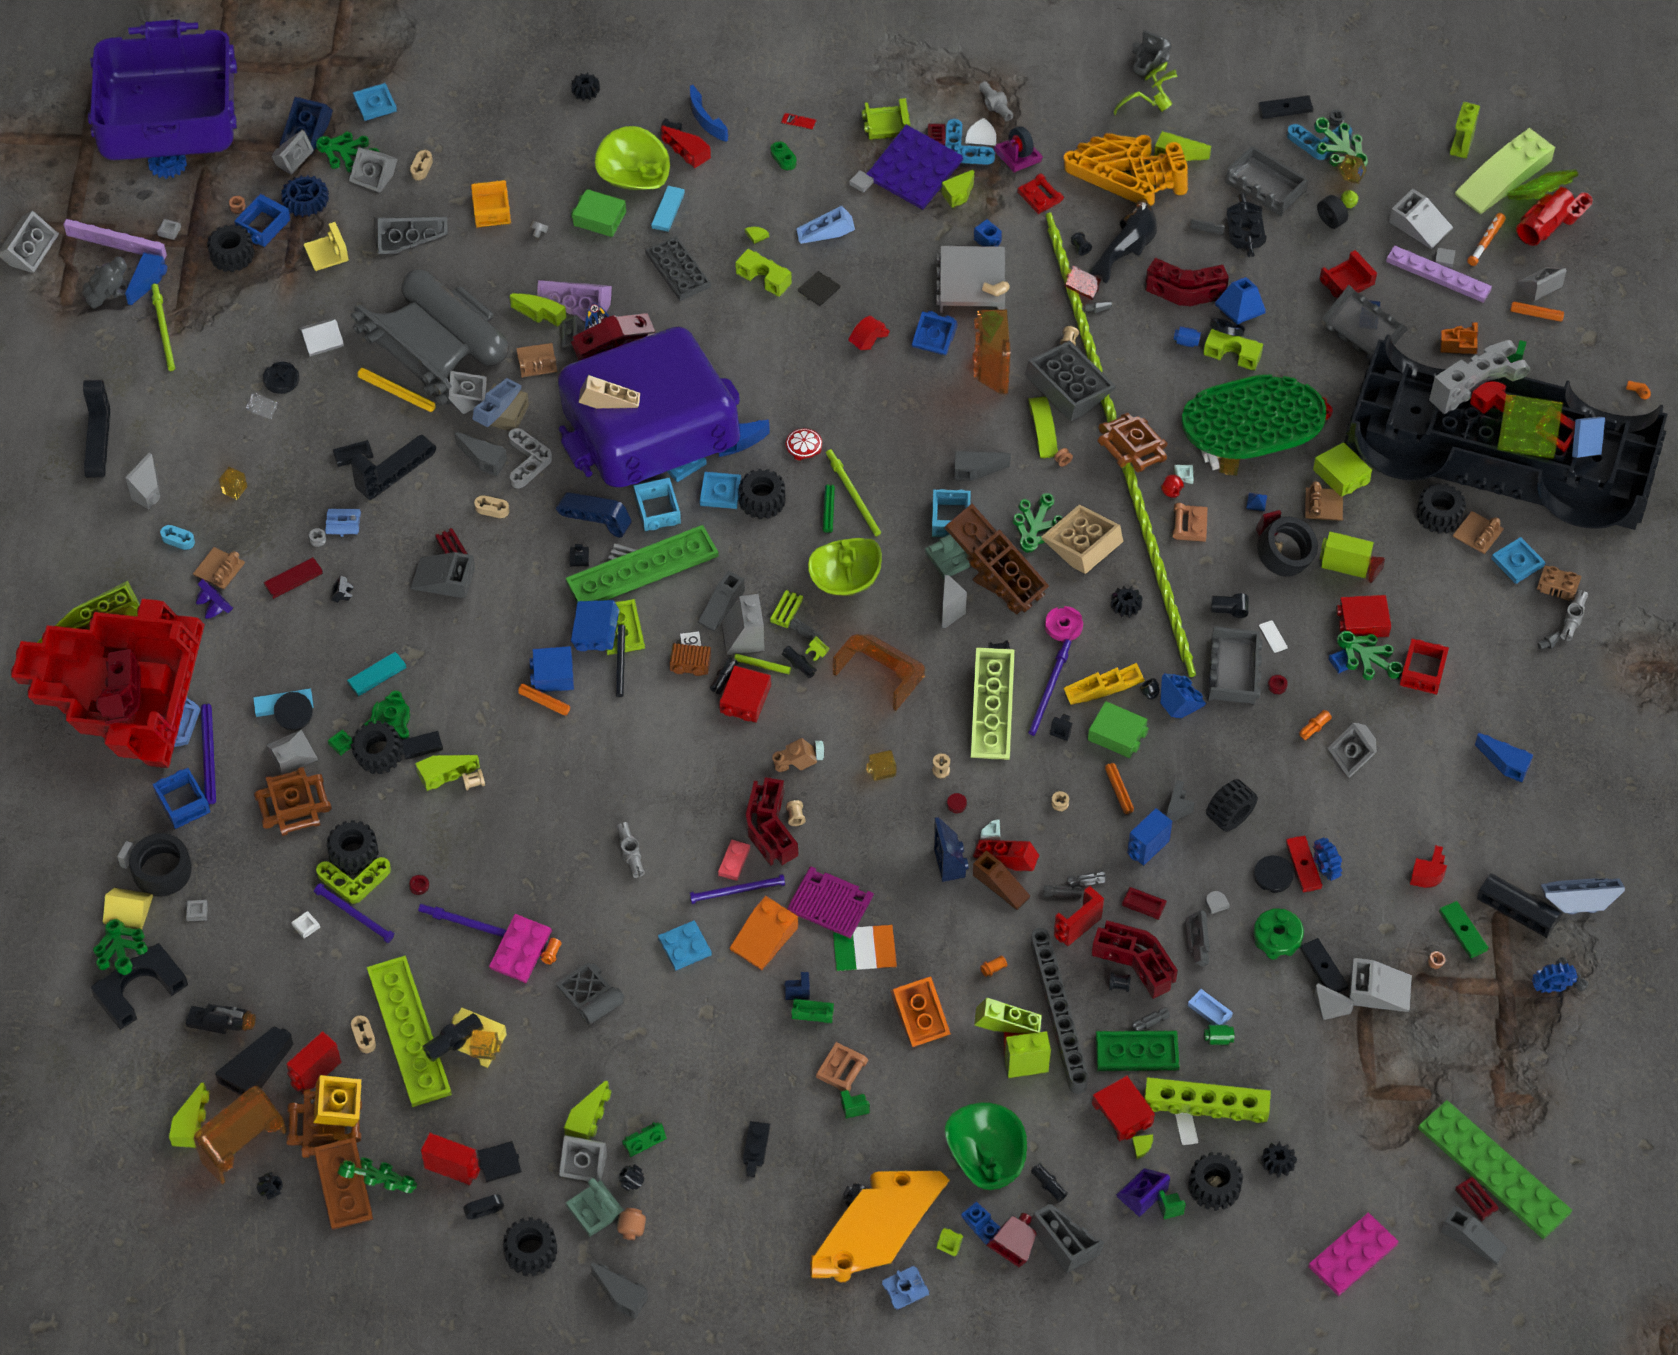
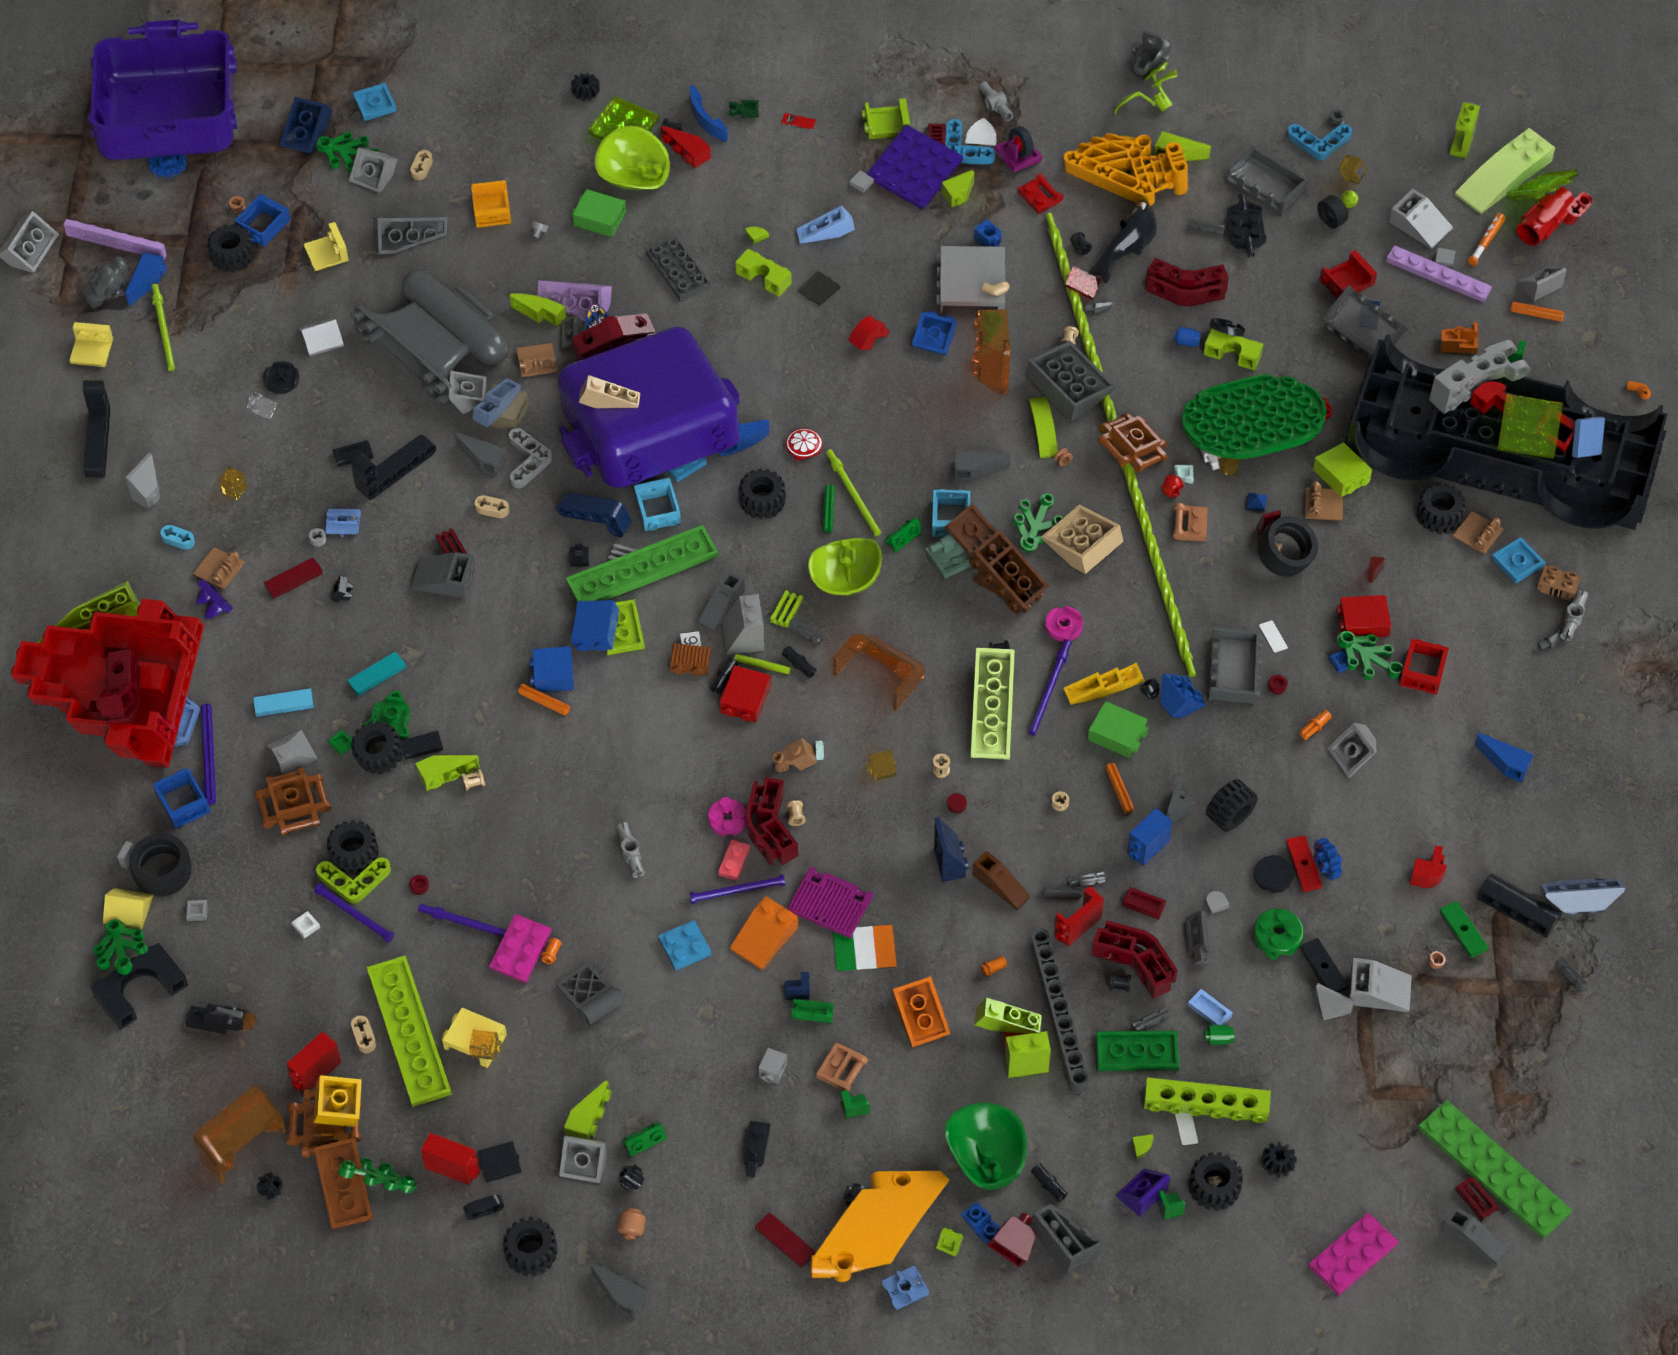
light grey tile [157,219,181,240] -> none
lime slope [169,1083,209,1148] -> none
black slope [215,1026,294,1102] -> none
light grey slope [272,130,314,175] -> none
black tile [274,692,313,730] -> none
dark blue gear [281,175,329,218] -> none
yellow axle [357,368,436,412] -> none
black piece [422,1013,484,1062] -> none
sand green plate [566,1178,624,1237] -> none
black bar [616,625,626,697] -> none
medium azure tile [652,186,685,232] -> none
dark azure plate [700,472,741,509] -> none
green plate [770,141,797,171] -> none
lime tile [805,636,830,661] -> none
light grey slope [942,575,967,628] -> none
red slope [973,840,1039,871] -> none
light aqua tile [980,820,1000,840] -> none
black tile [1050,713,1073,741] -> none
red panel [1092,1076,1155,1142] -> none
black gear [1111,586,1143,618] -> none
black piece [1211,593,1249,618] -> none
blue slope [1215,277,1266,324] -> none
black tile [1258,95,1313,119] -> none
green plant [1314,117,1368,169] -> none
lime brick [1319,532,1374,578] -> none
blue gear [1532,963,1578,993] -> none
none -> light yellow bracket [70,322,113,367]
none -> clear neon green plate [588,96,660,140]
none -> dark pink plate [708,797,747,836]
none -> dark green plate [729,100,759,118]
none -> dark red tile [755,1212,816,1268]
none -> light grey brick [759,1048,787,1084]
none -> green hinge [885,517,922,553]

